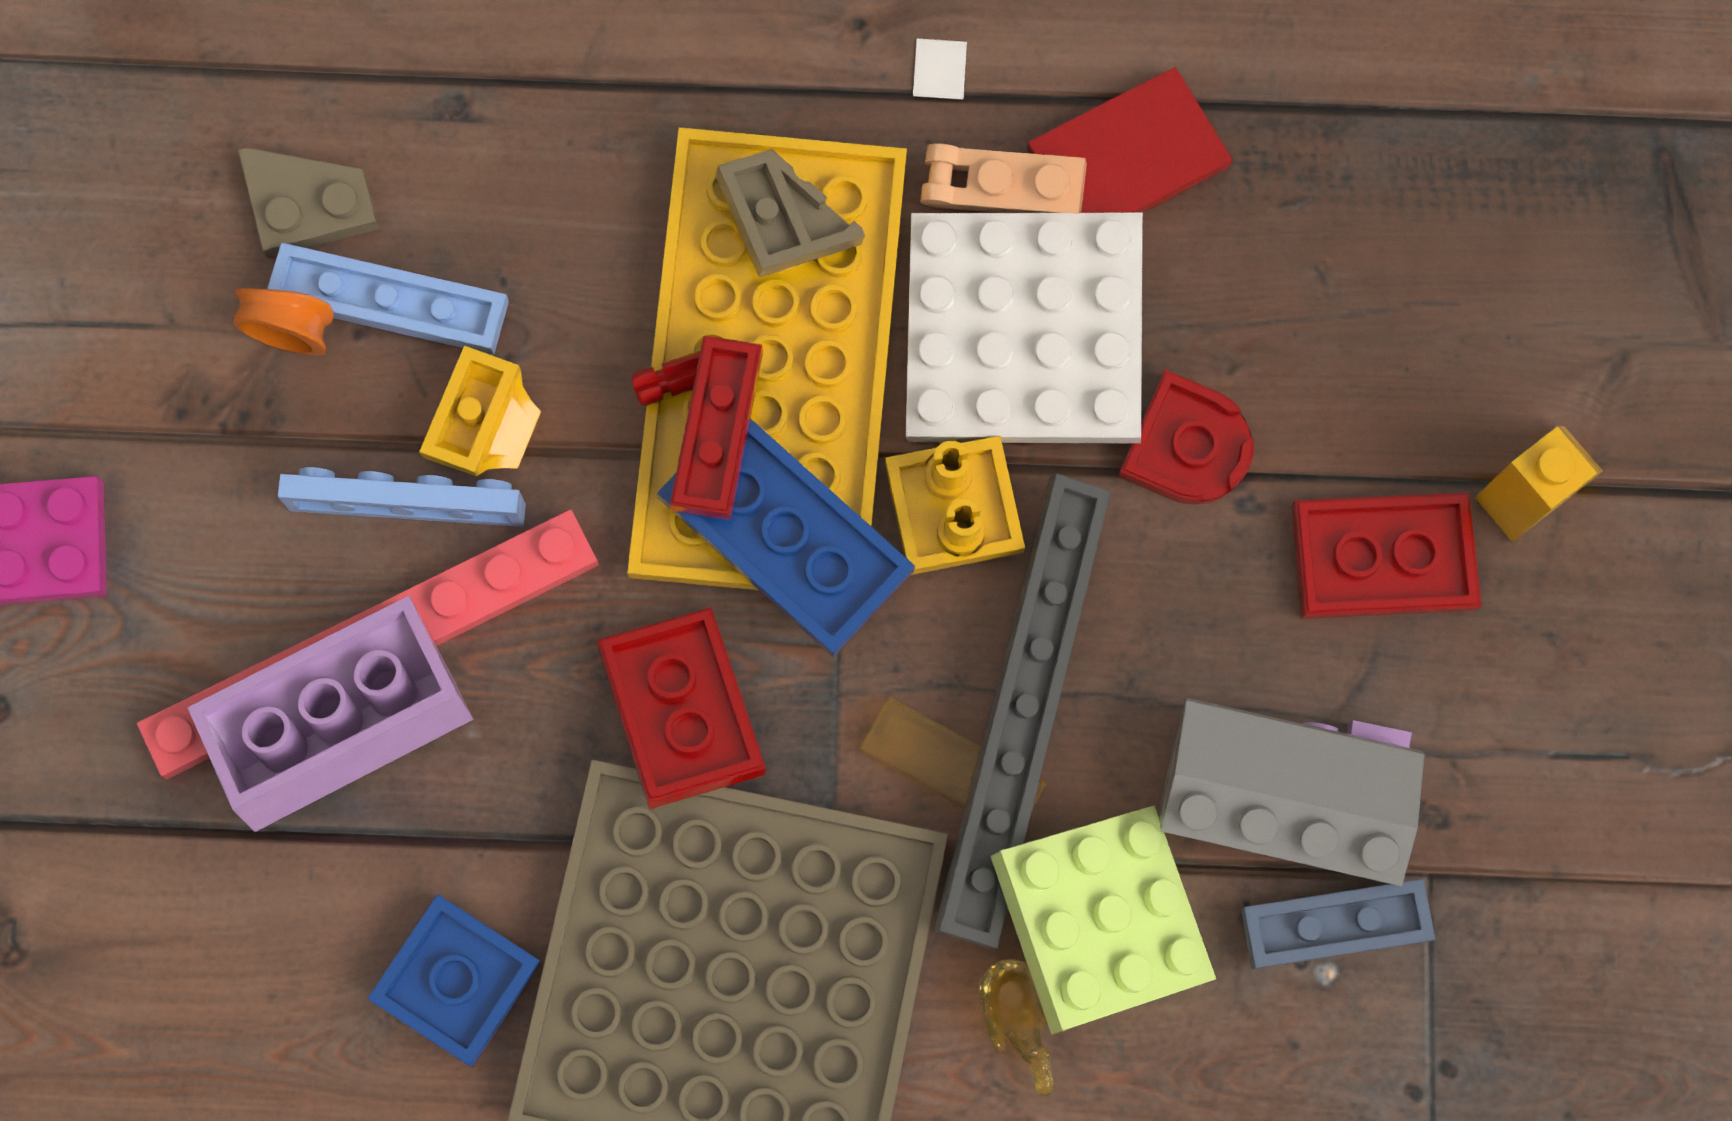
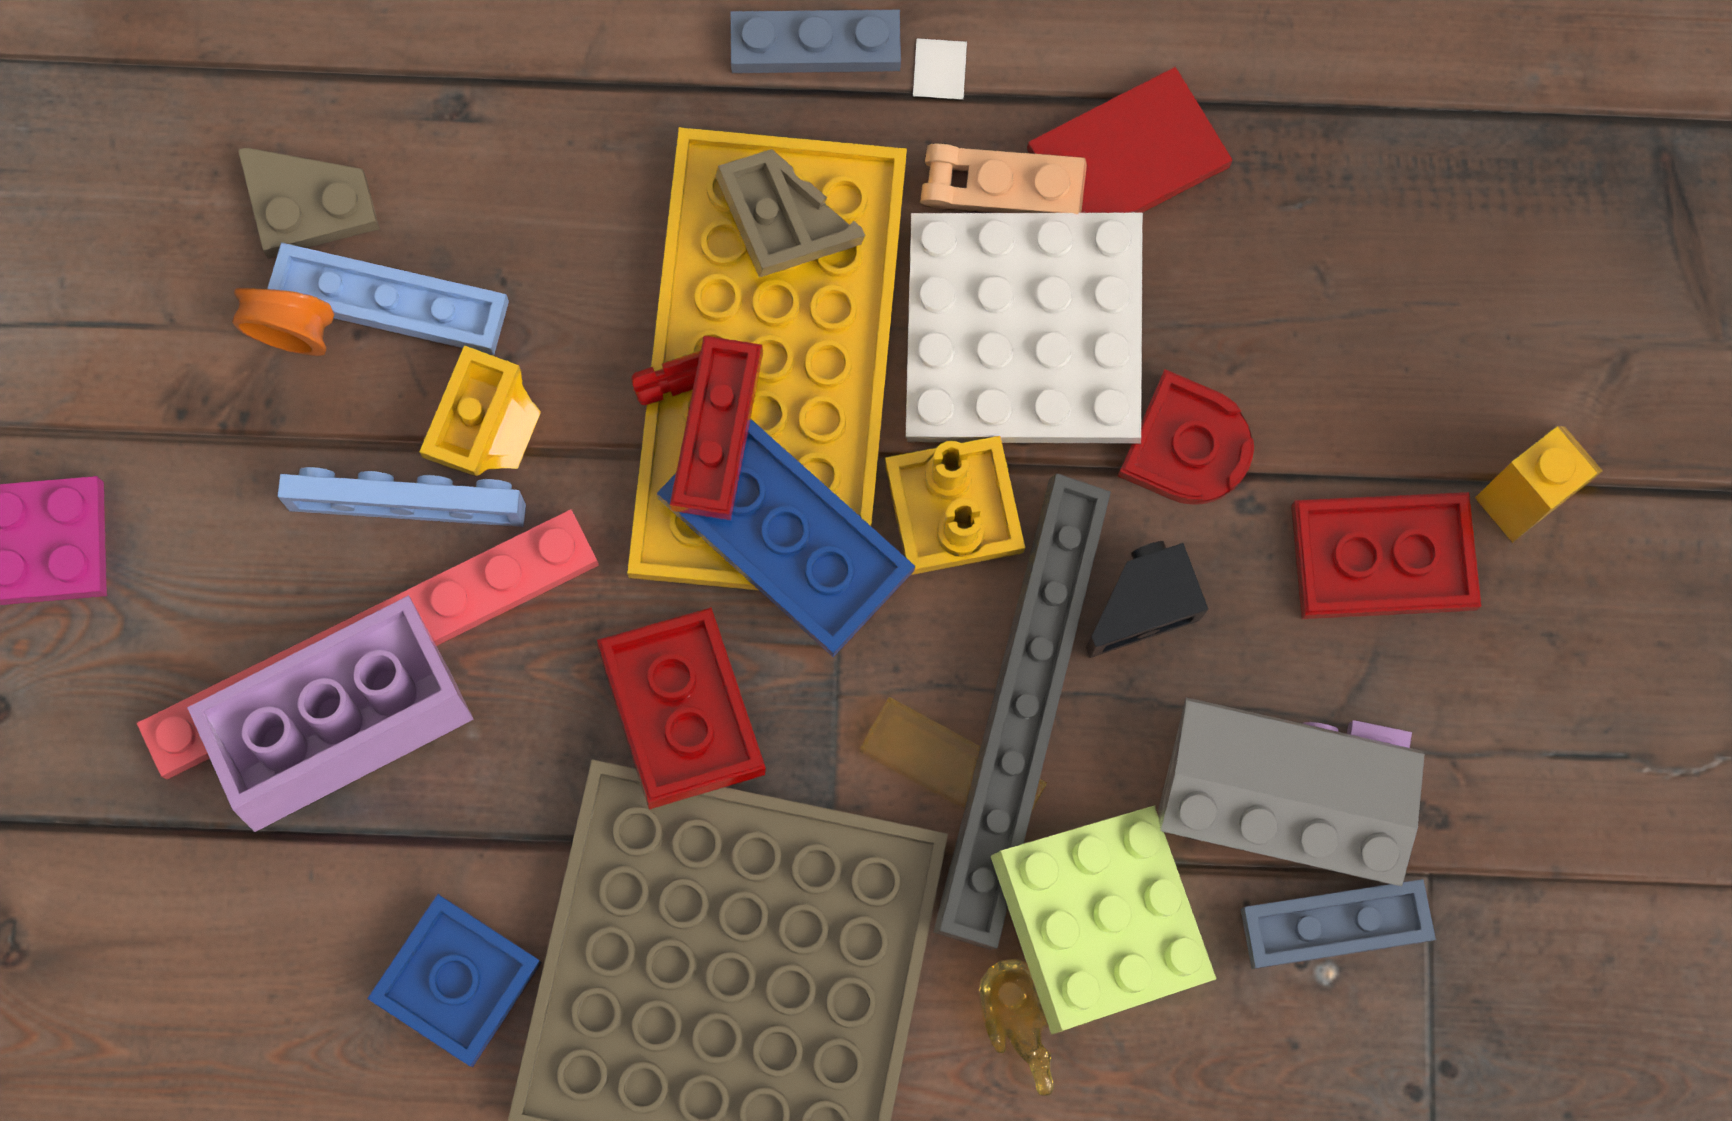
none -> sand blue plate [731,10,901,73]
none -> black slope [1086,541,1208,658]

